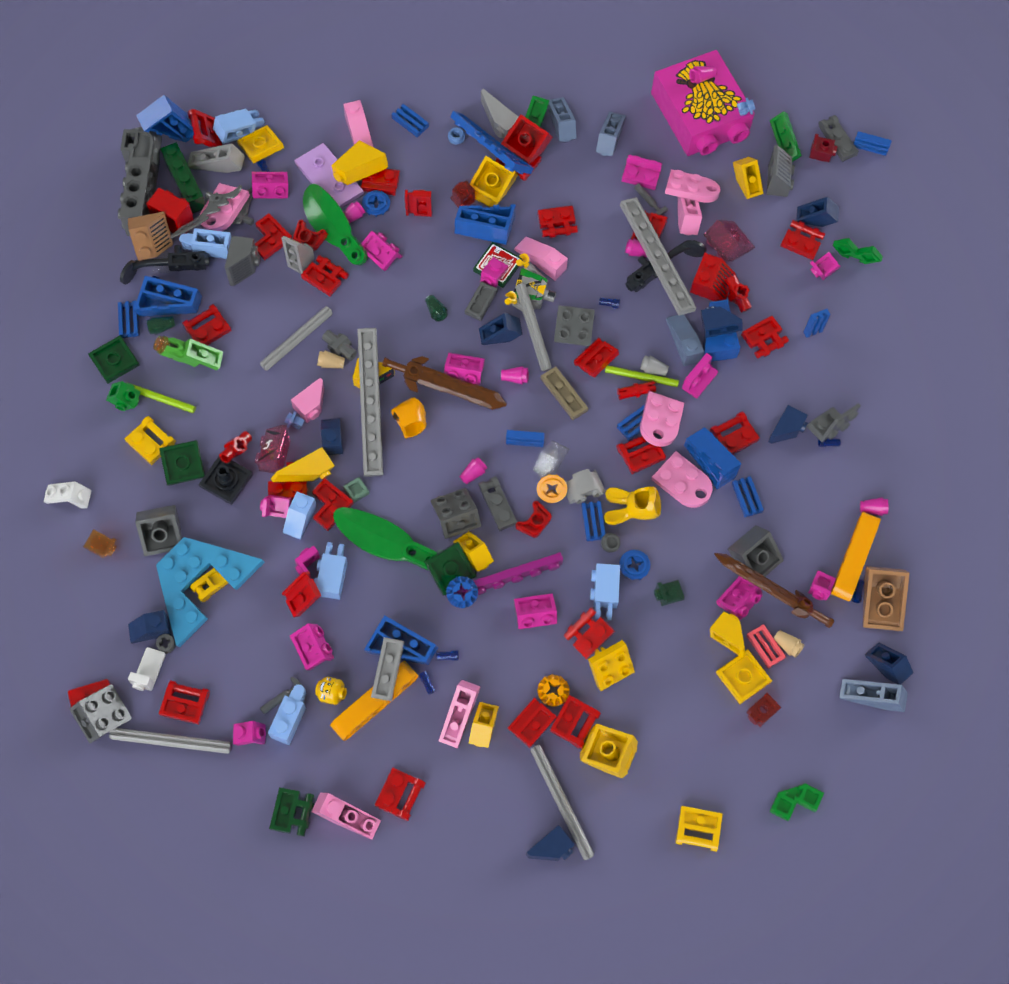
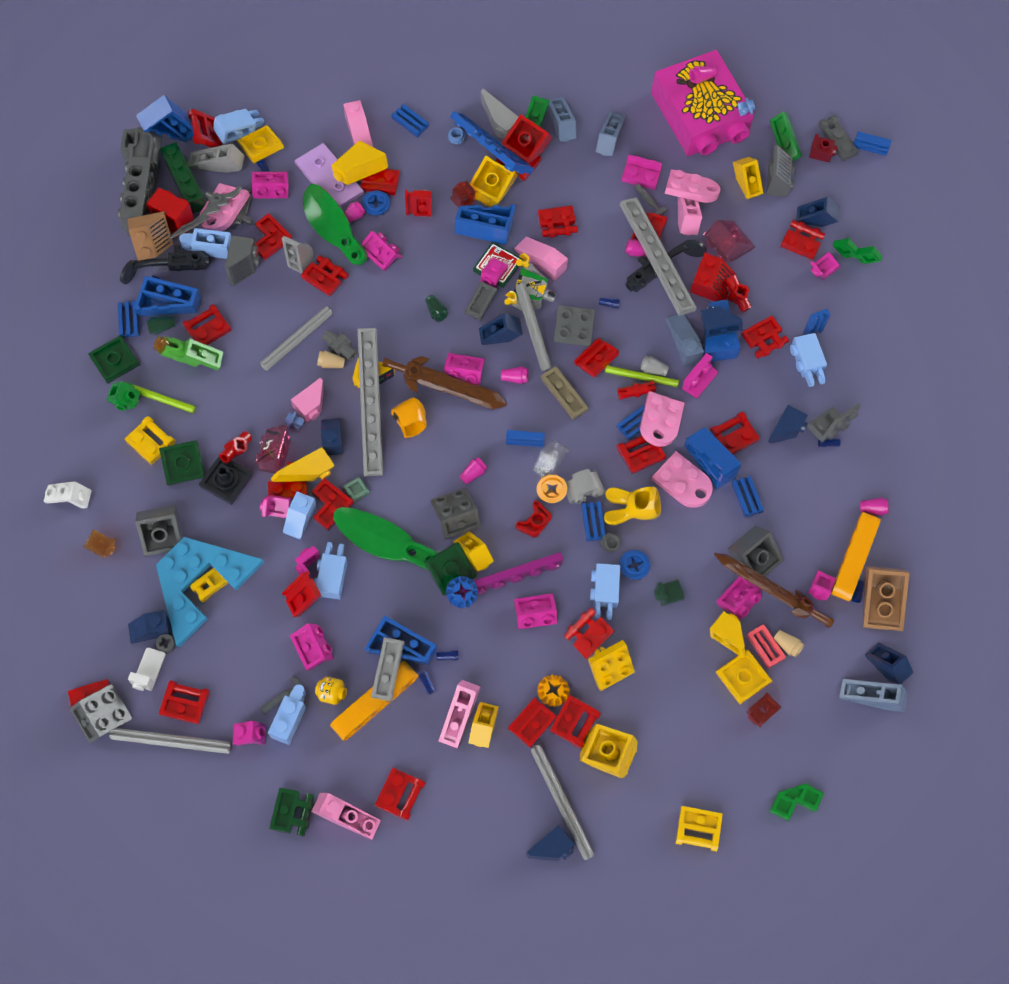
red piece [293,219,328,251] -> none
dark grey plate [478,476,517,531] -> none
none -> light blue hinge [790,333,827,387]

